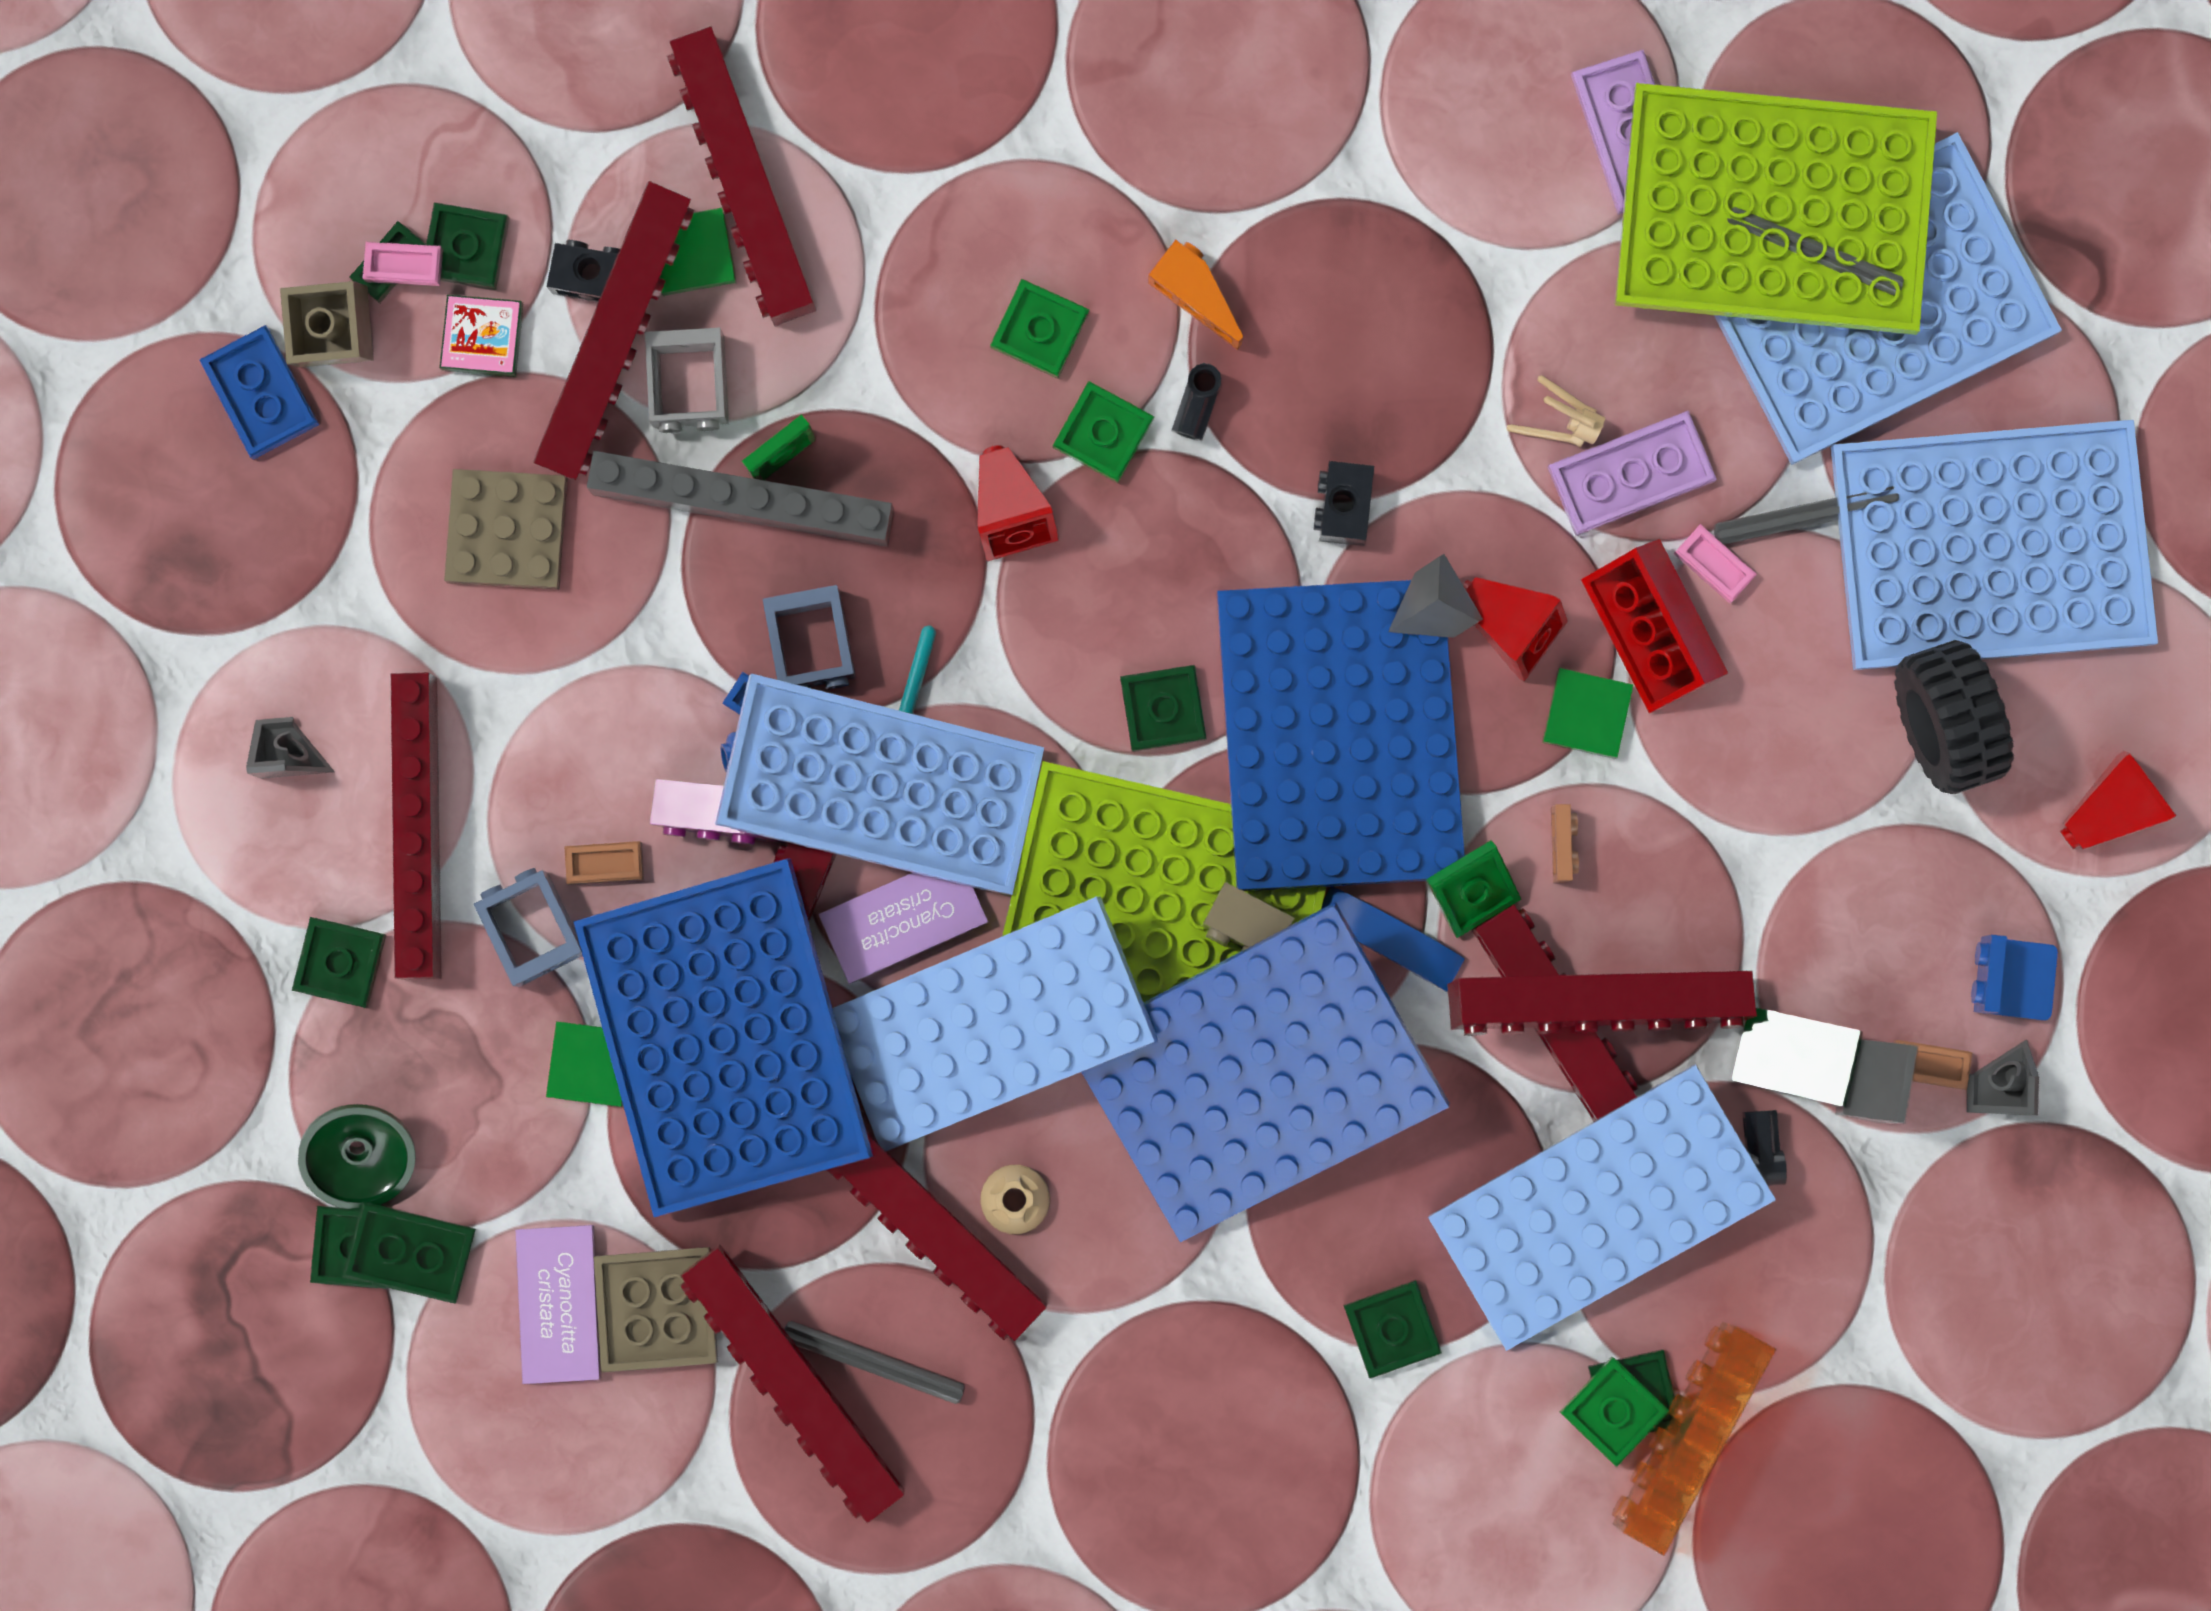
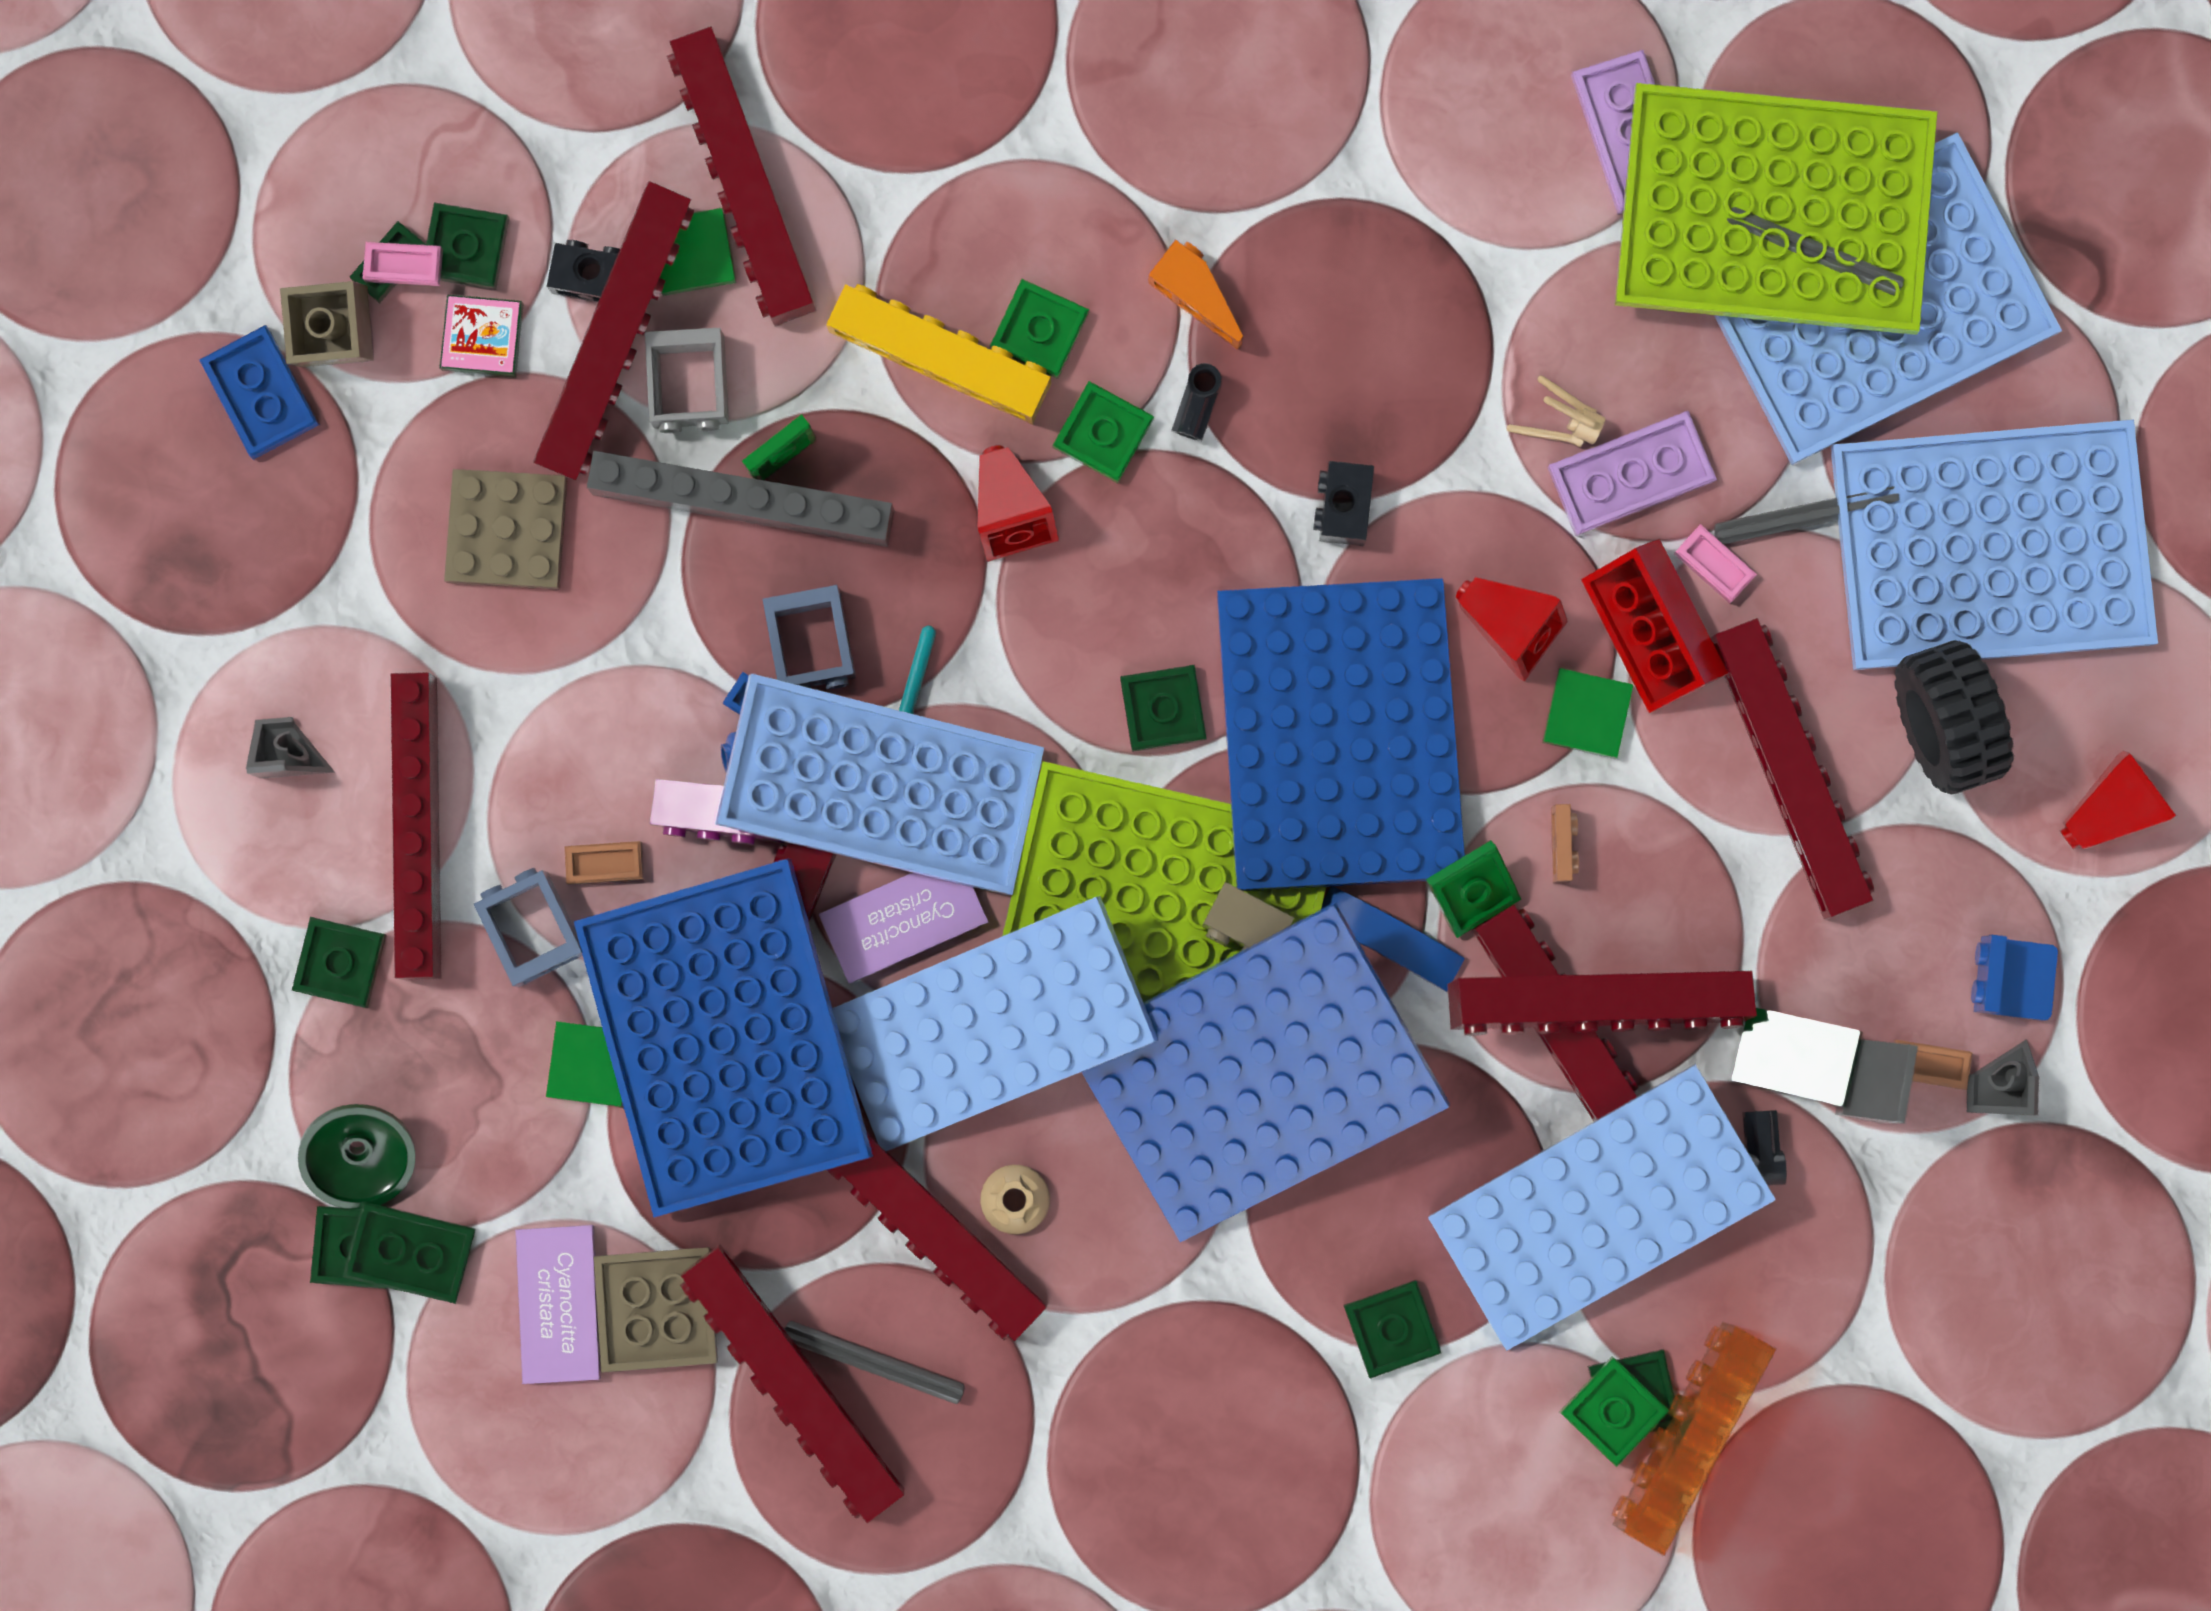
dark grey slope [1388,554,1483,638] -> none
none -> yellow brick [826,284,1051,425]
none -> dark red brick [1711,618,1874,919]

